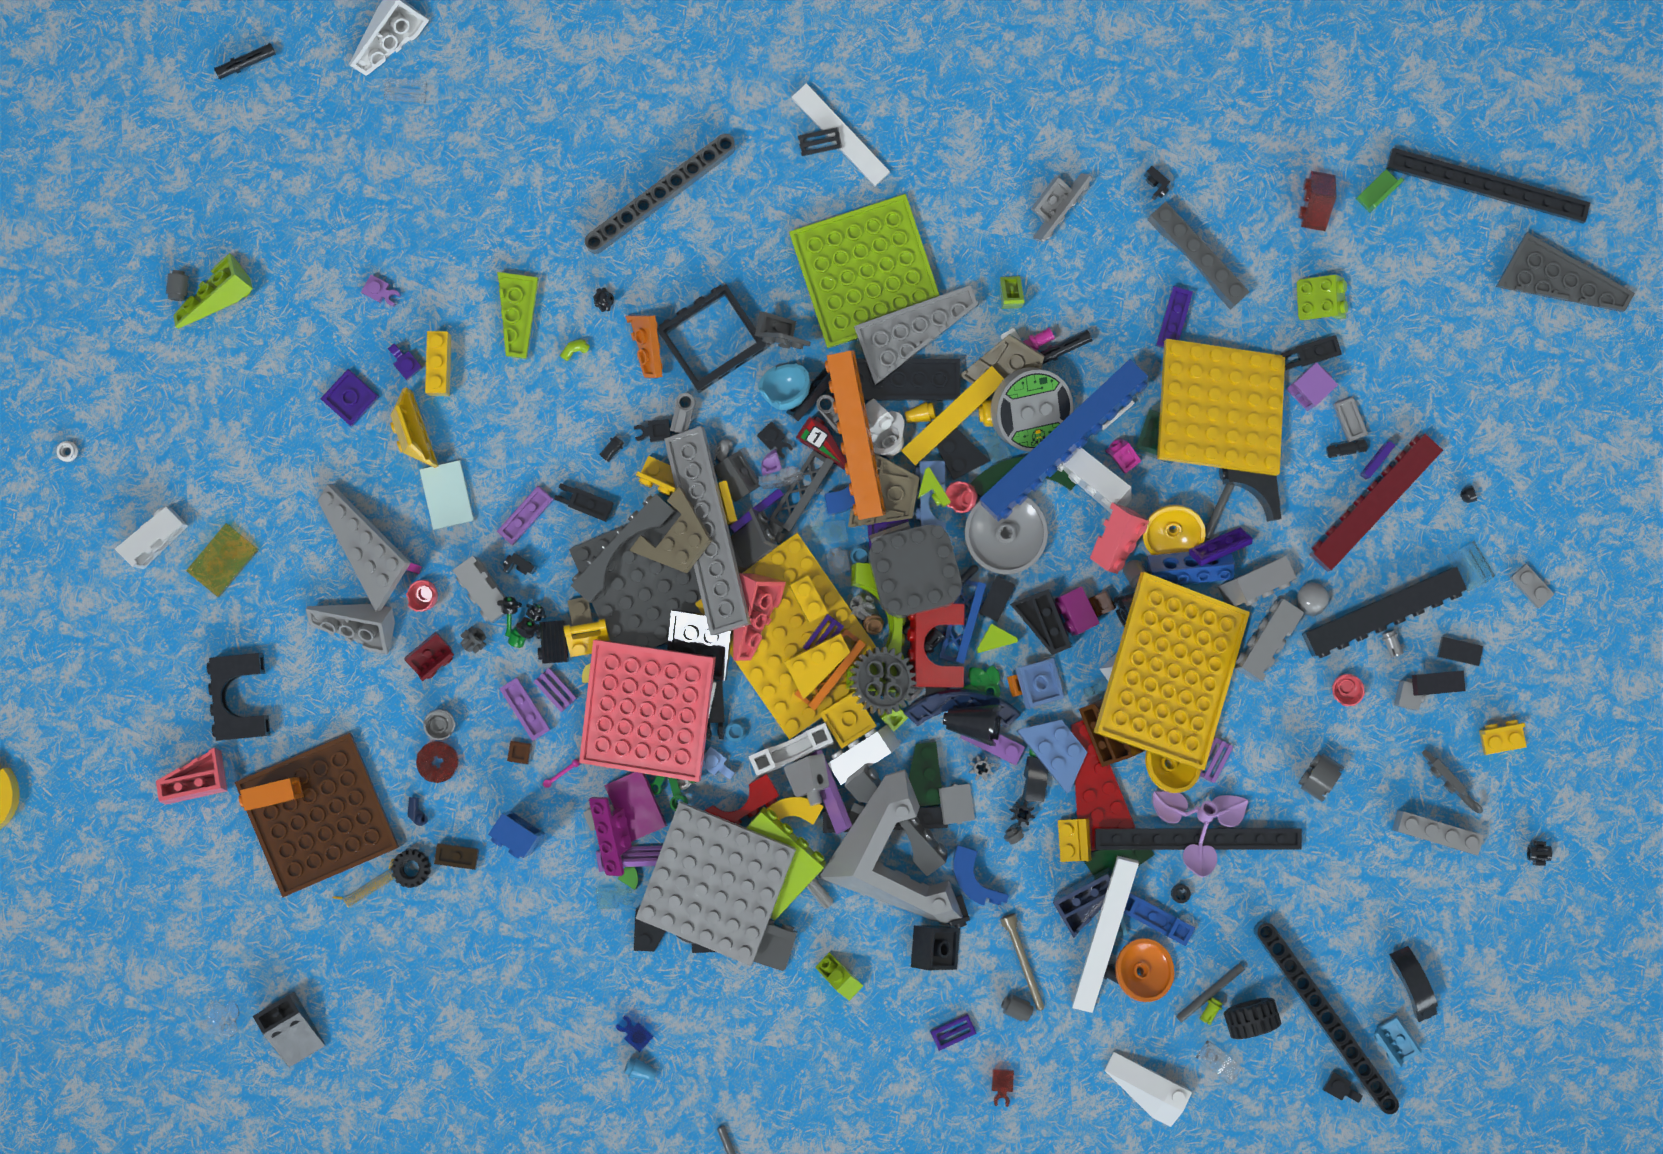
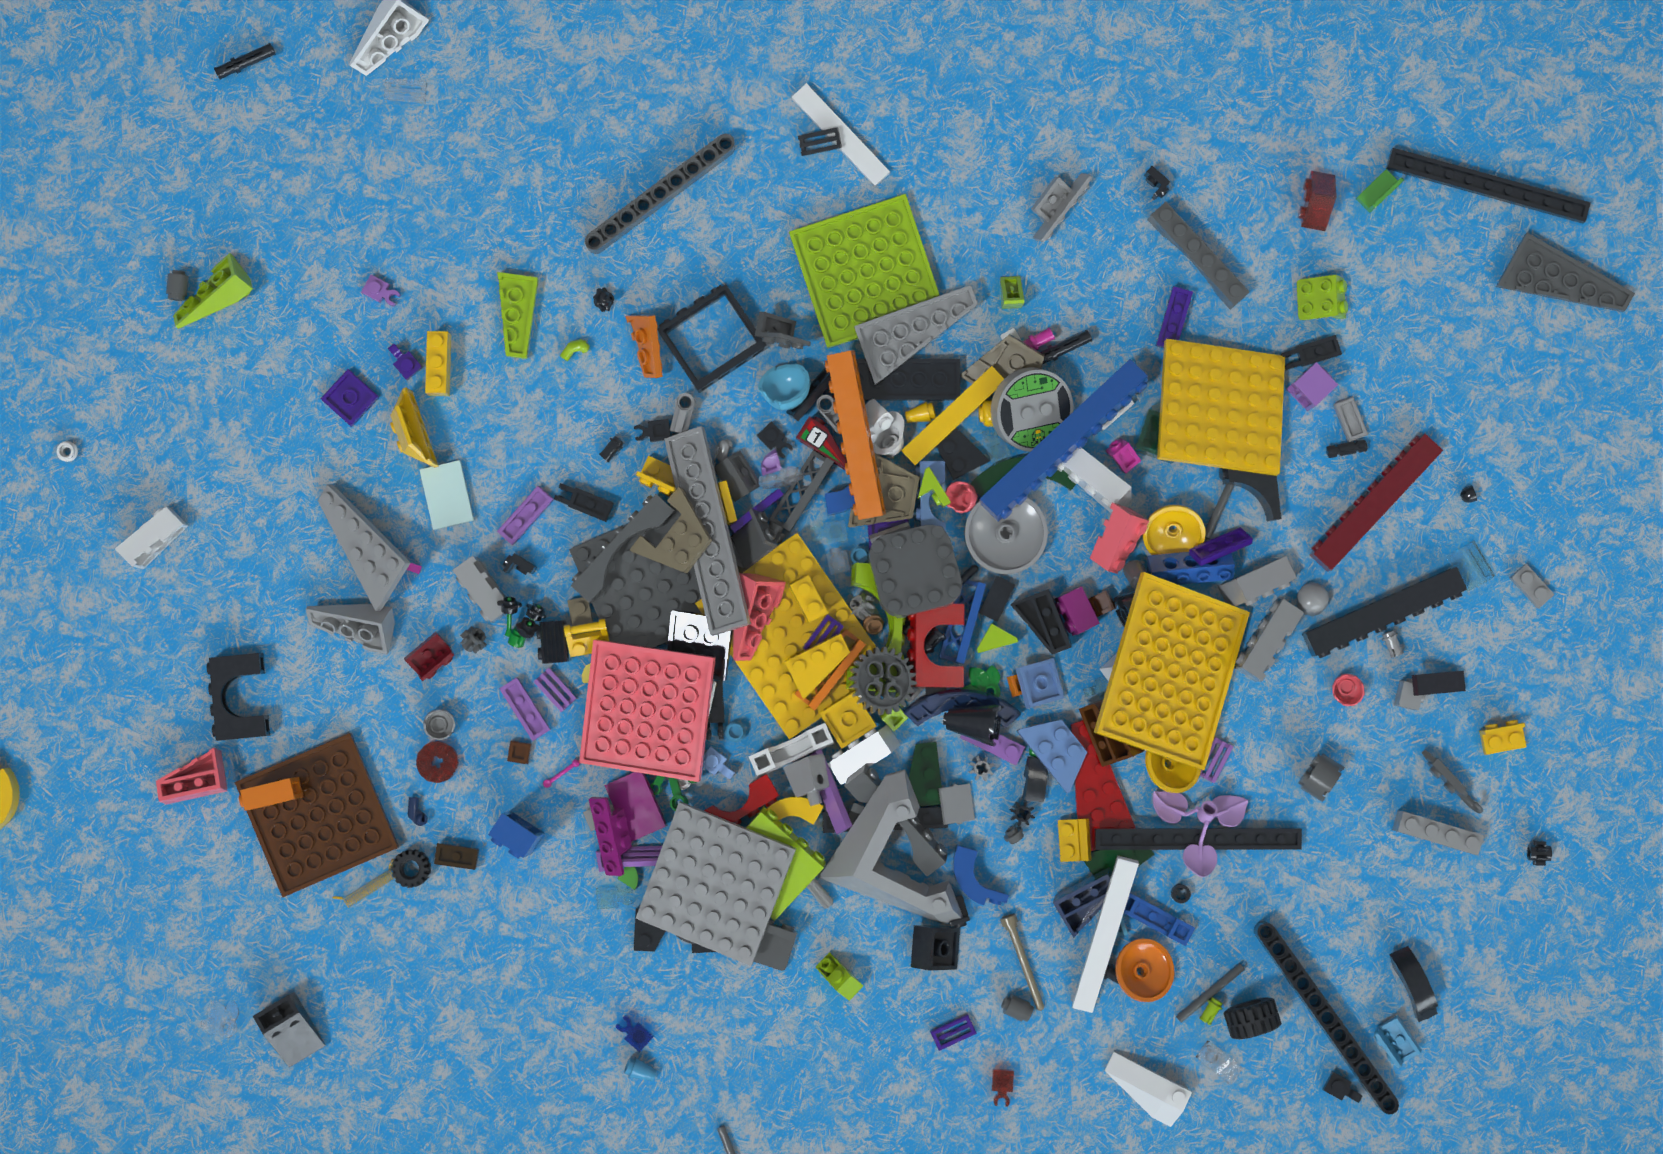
clear yellow tile [186,523,259,597] -> none
coral hair [406,580,438,612] -> none
dark purple tile [1360,441,1396,480] -> none
black tile [1437,637,1483,666] -> none

